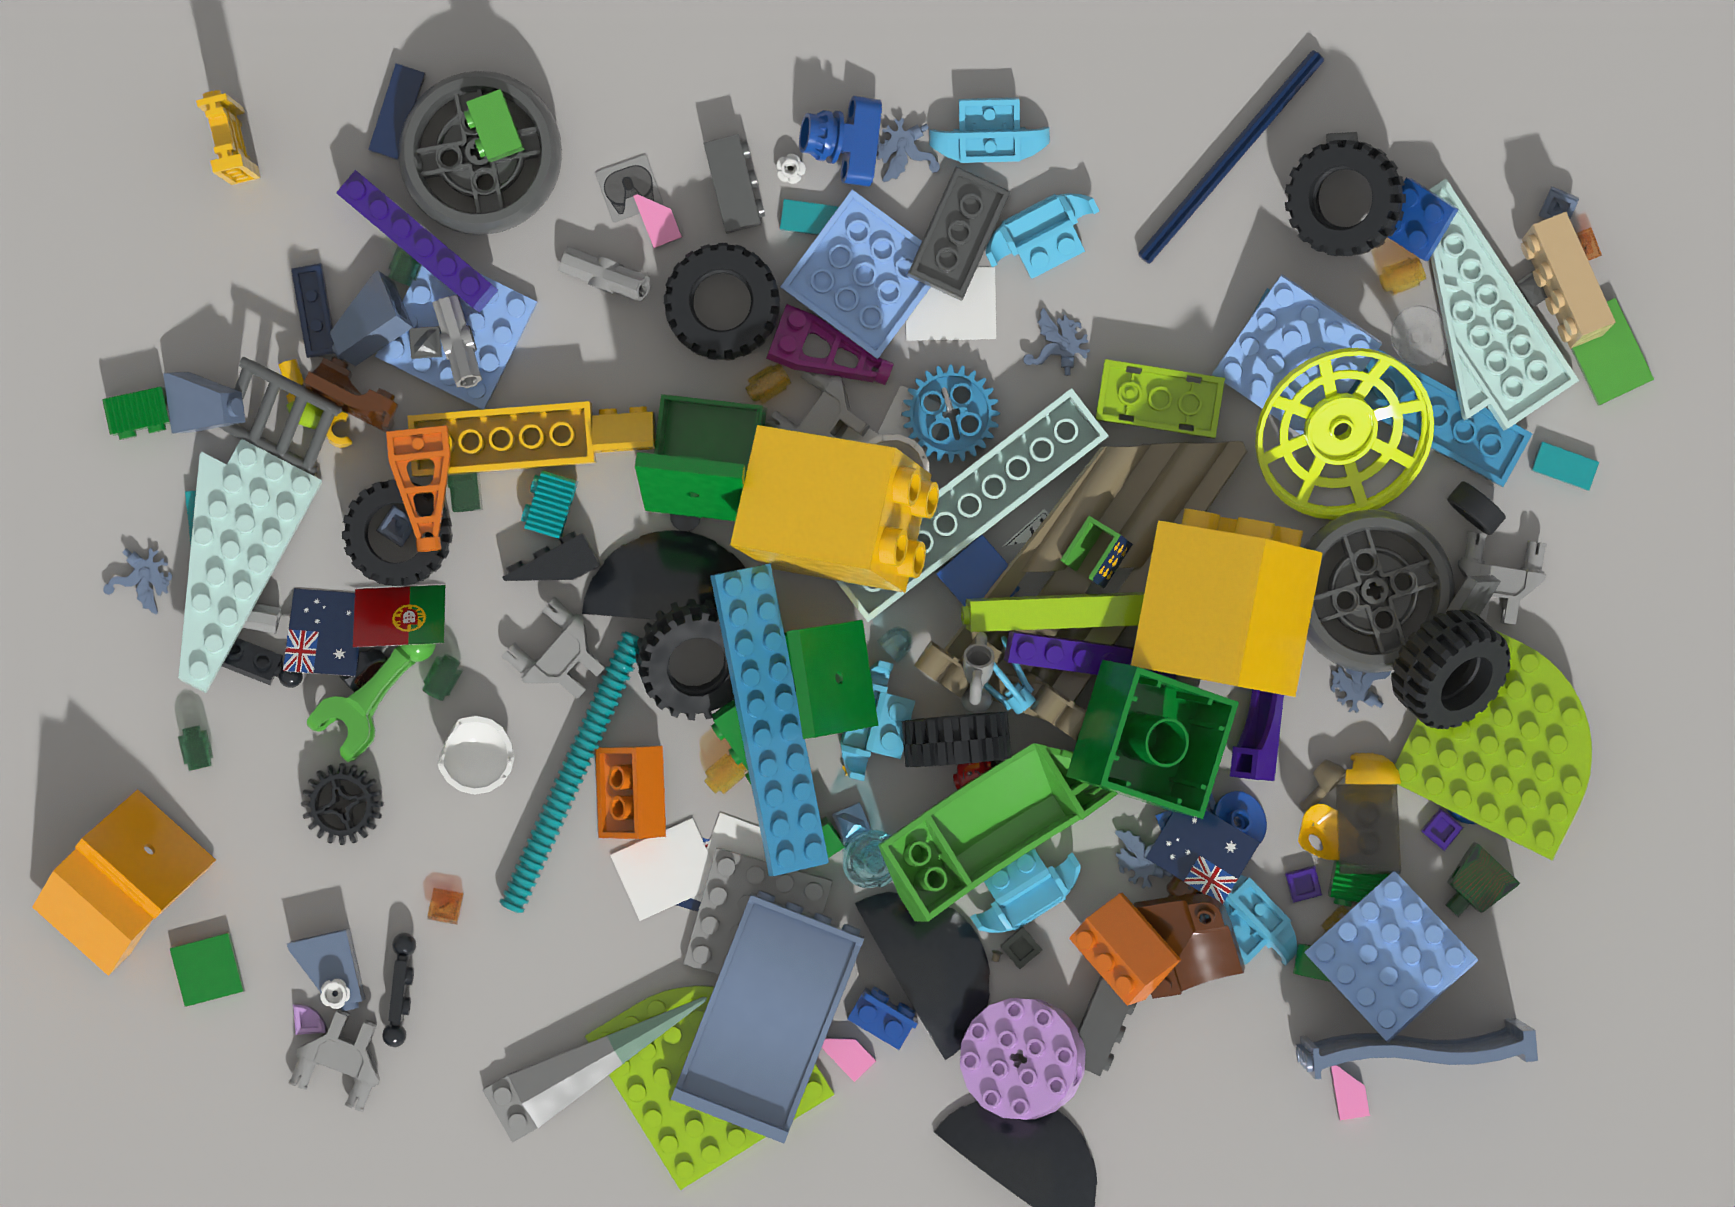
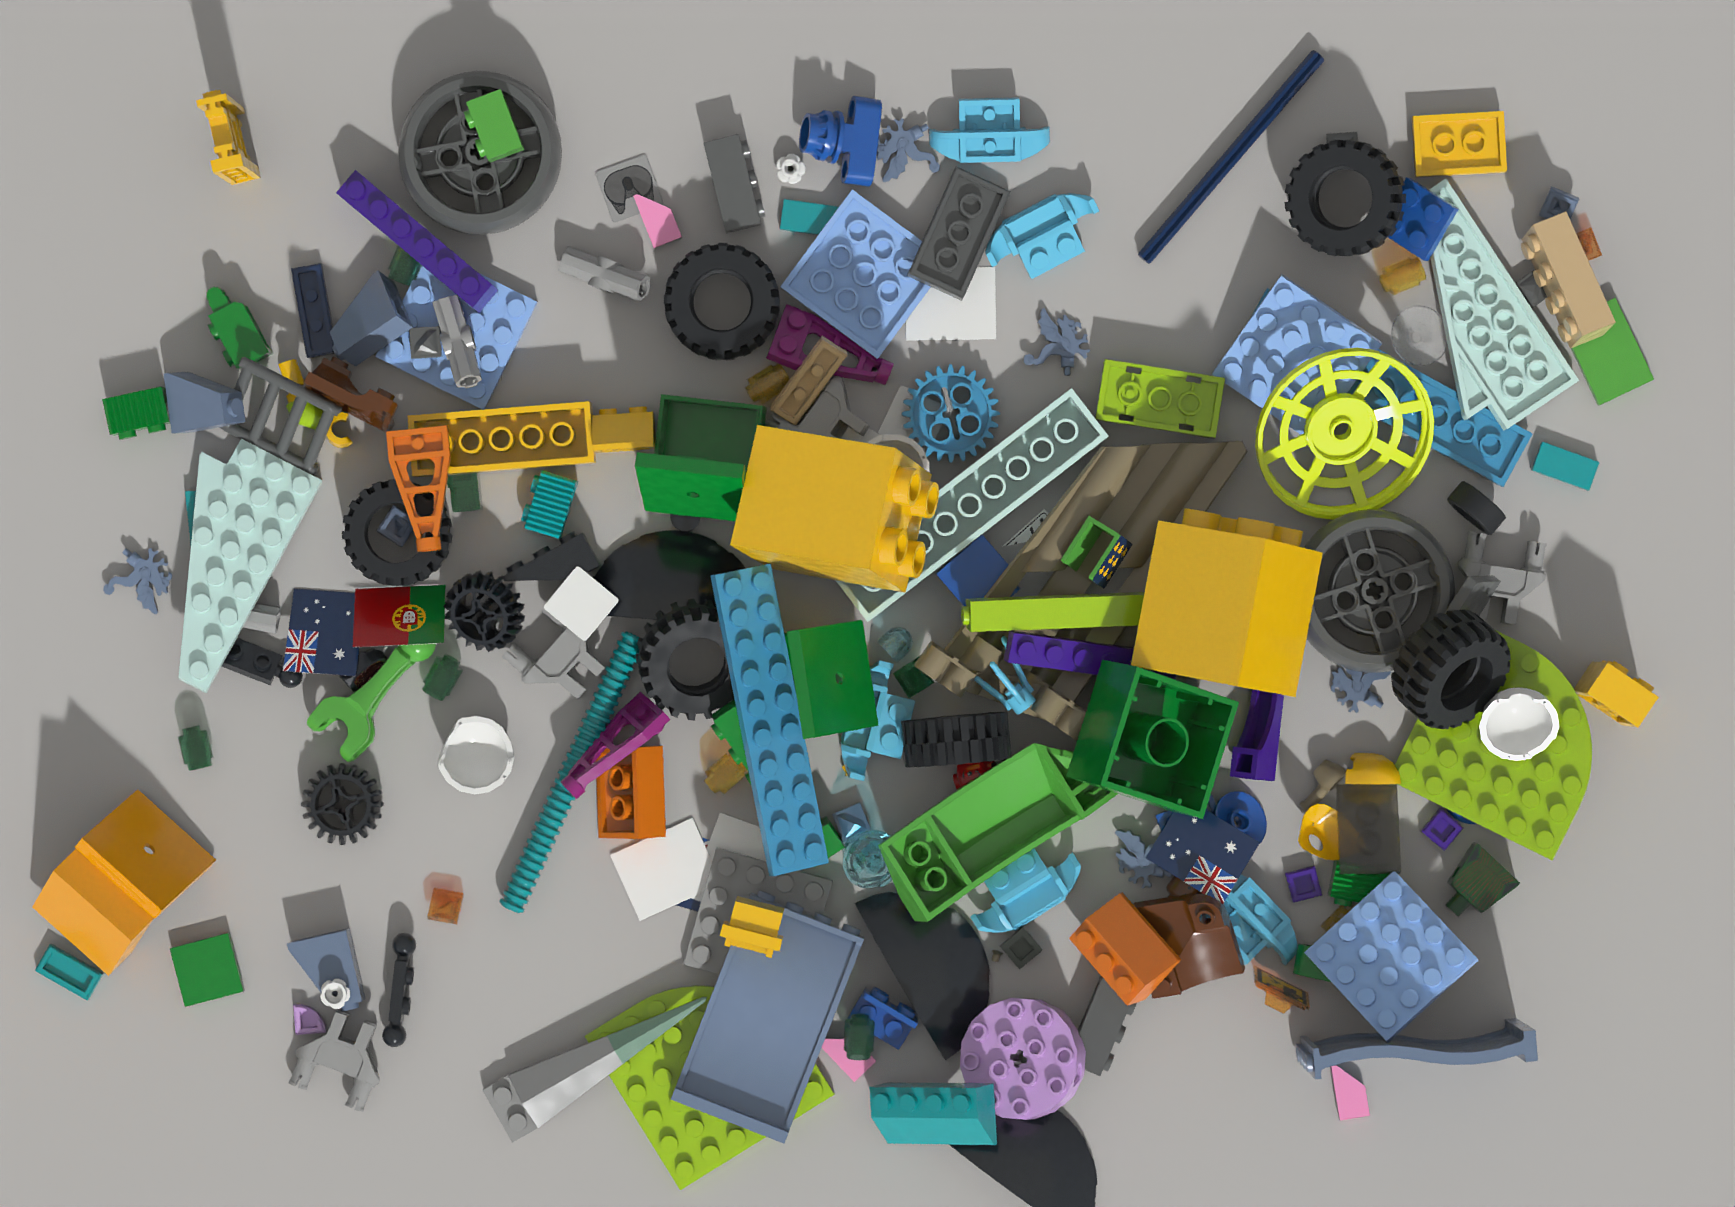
dark blue tile [368,64,425,160] -> none
light grey piece [961,632,994,713] -> none
none -> teal tile [35,944,104,1000]
none -> green hinge [206,286,273,371]
none -> black gear [443,570,526,652]
none -> white sticker [544,566,619,641]
none -> magenta plate [560,691,671,799]
none -> yellow plate [720,896,785,958]
none -> tan tile [770,336,847,426]
none -> clear green brick [844,1013,875,1061]
none -> teal slope [869,1082,997,1145]
none -> clear green panel [893,655,935,698]
none -> piece [1253,965,1310,1014]
none -> yellow plate [1412,111,1507,178]
none -> white cylinder [1479,688,1559,761]
none -> yellow brick [1574,660,1659,728]

